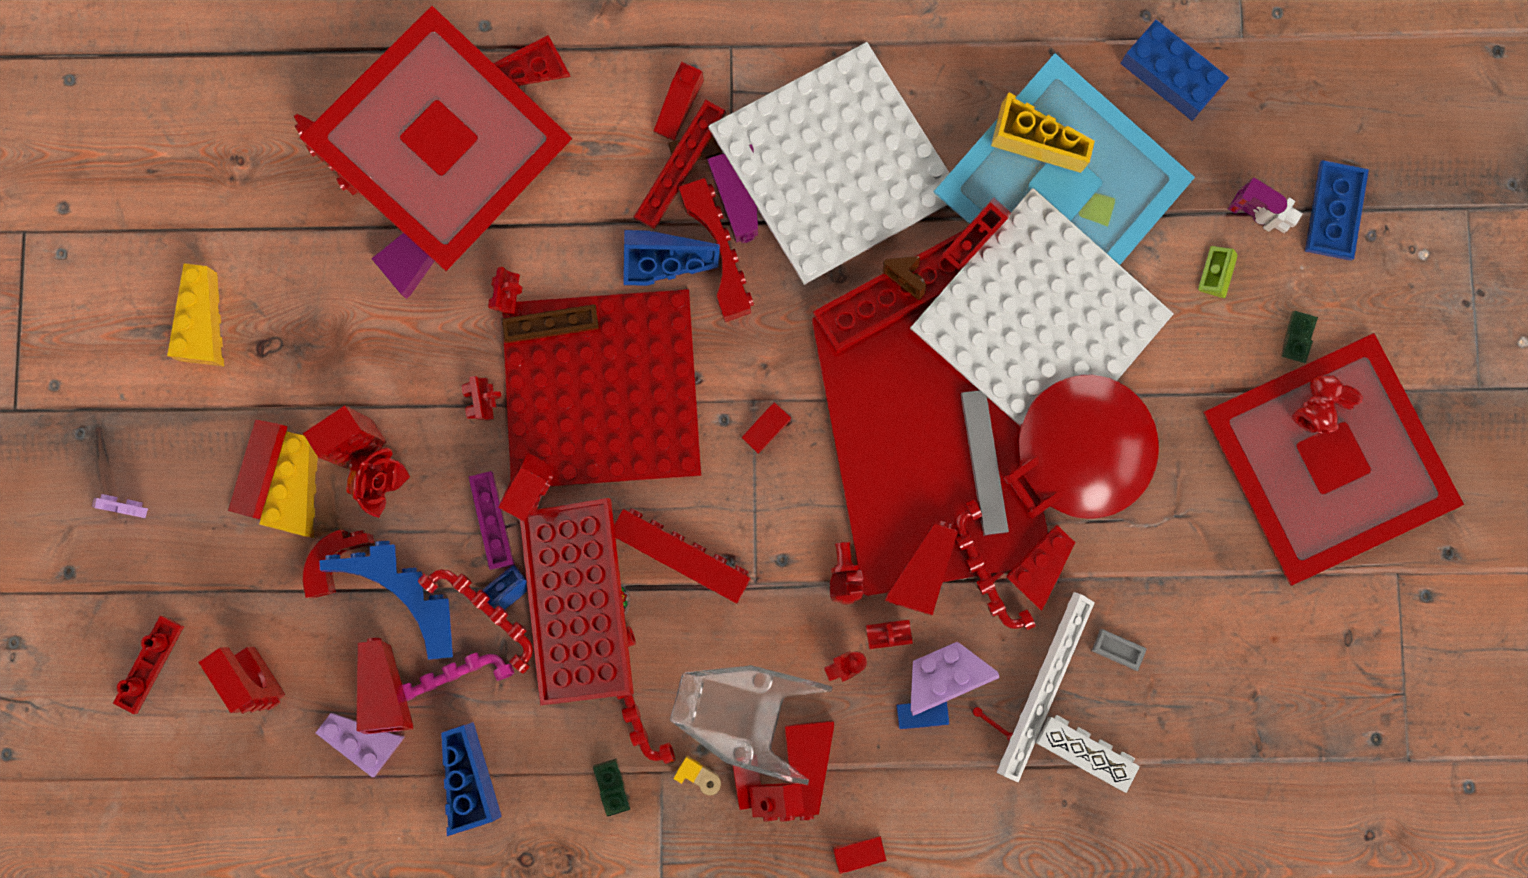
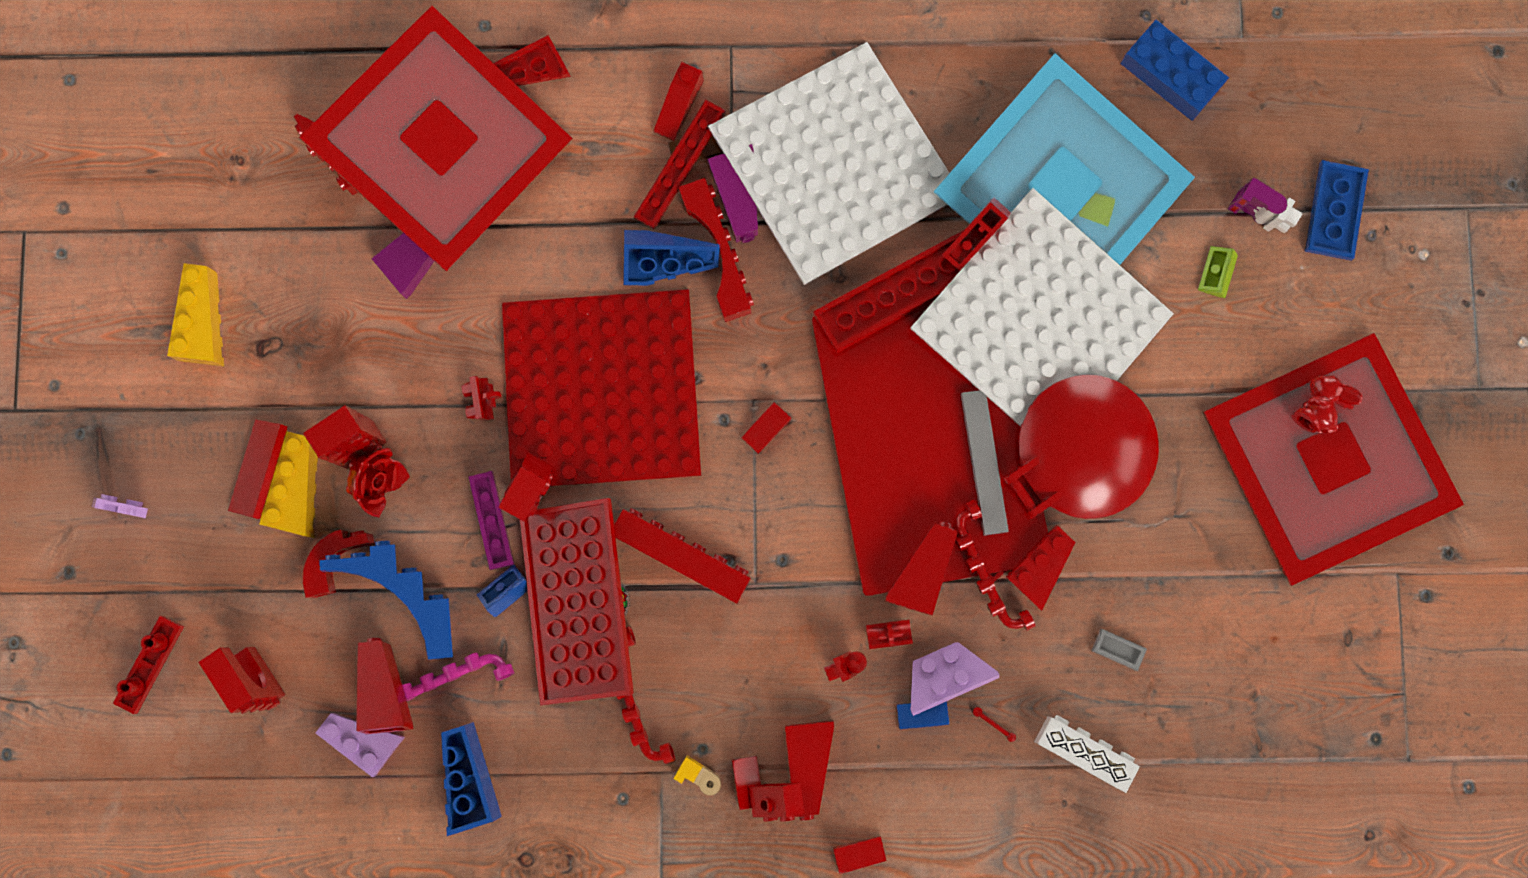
red bar [418,569,533,674] -> none
red hips [488,267,523,315] -> none
reddish brown tile [501,304,599,343] -> none
clear green slope [593,758,631,817] -> none
clear windscreen [670,665,832,785] -> none
red piece [830,542,864,605] -> none
reddish brown slope [882,256,926,300] -> none
yellow wedge [991,92,1095,173] -> none
white plate [997,592,1095,782] -> none
clear green slope [1281,311,1318,363] -> none

